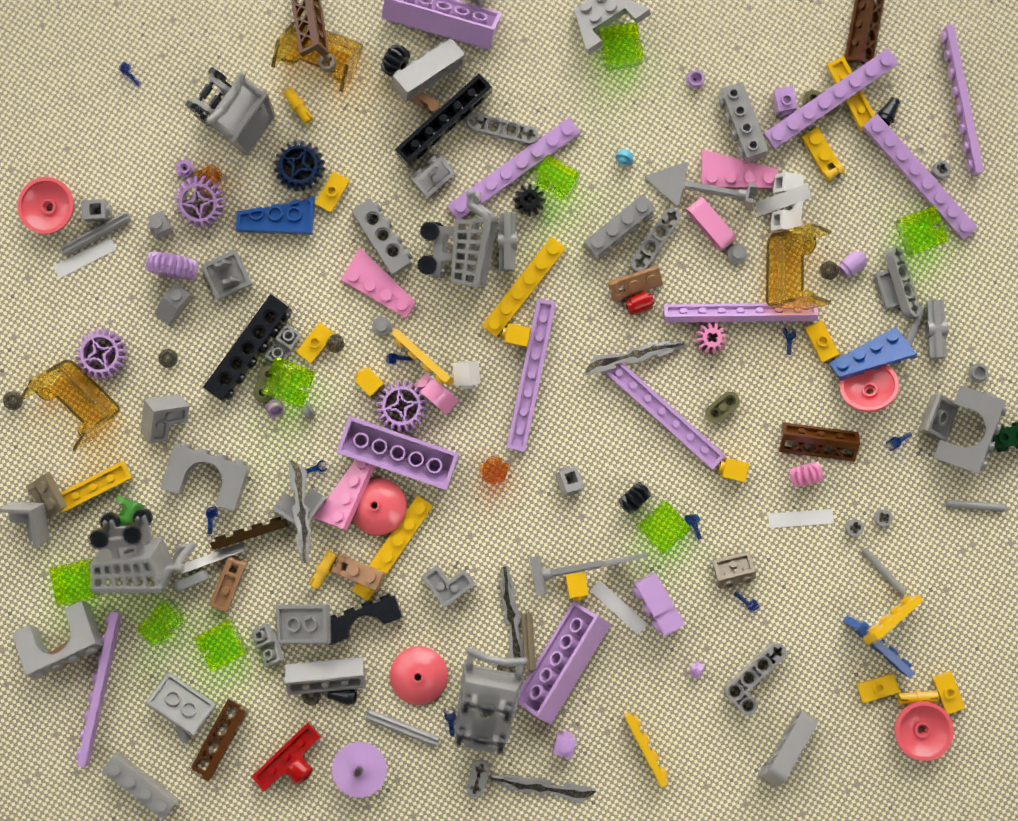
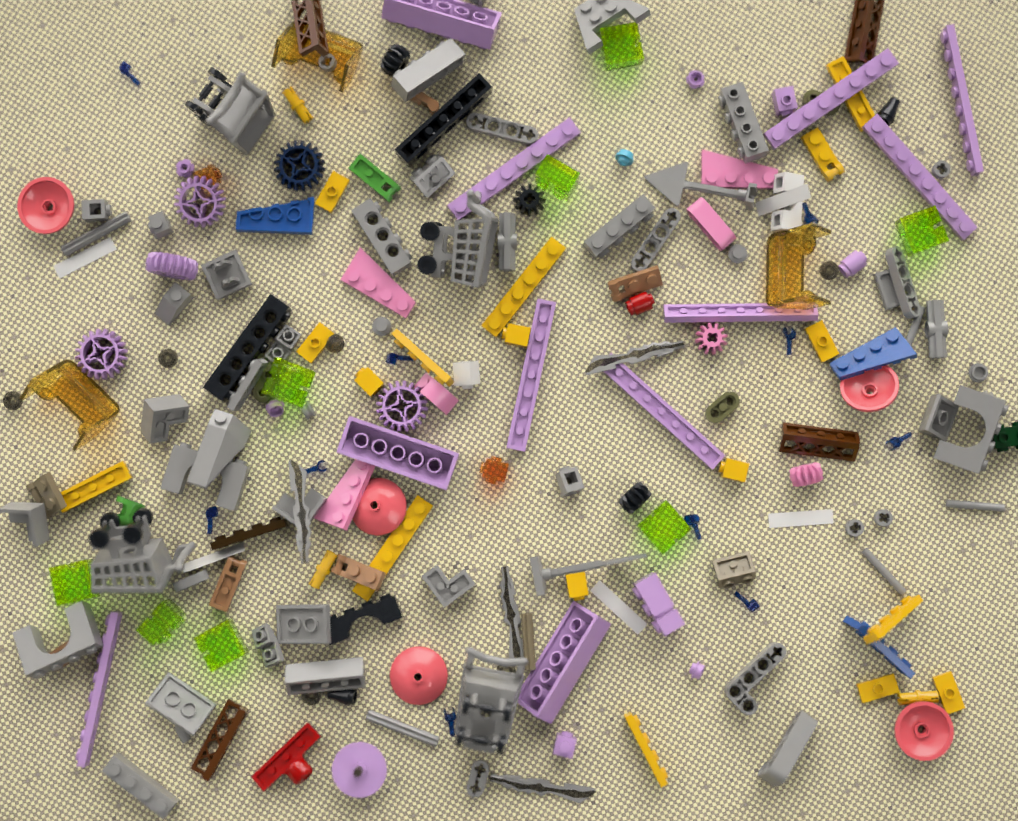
none -> light grey wedge [187,409,251,489]
none -> light grey plate [227,358,269,411]
none -> bright green plate [348,154,401,202]
none -> clear blue hand [802,202,819,228]

